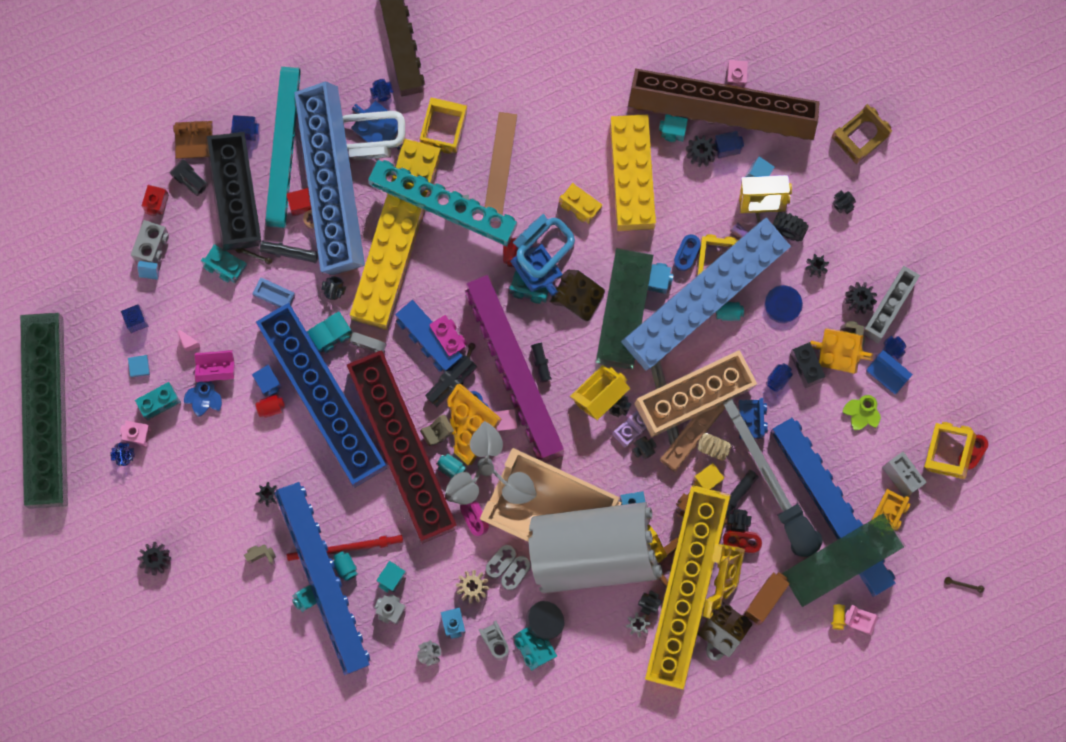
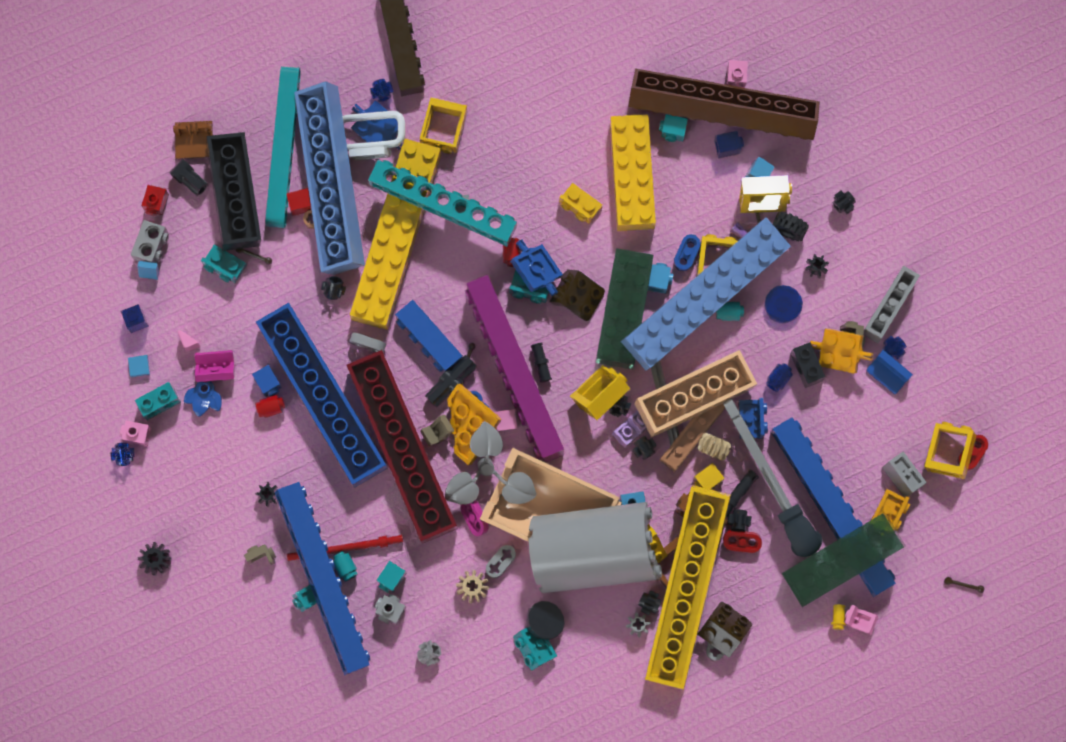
clear green brick [20,313,68,509] -> none
clear blue brick [231,115,260,141] -> none
medium blue tile [252,277,295,308] -> none
black pin [260,240,318,264] -> none
teal brick [307,312,353,353] -> none
dark pink bracket [430,315,467,356] -> none
teal brick [436,454,466,479] -> none
dark azure brick [441,608,465,639] -> none
light grey piece [479,621,509,660] -> none
nougat tile [485,112,517,223] -> none
light grey beam [501,556,530,590] -> none
dark azure bar [513,214,575,278] -> none
black gear [686,135,718,167] -> none
yellow wing [703,544,745,619] -> none
dark orange window [743,572,790,626] -> none
pearl gold panel [831,104,892,164] -> none
lime plate [842,395,881,430] -> none
black gear [845,282,877,314] -> none

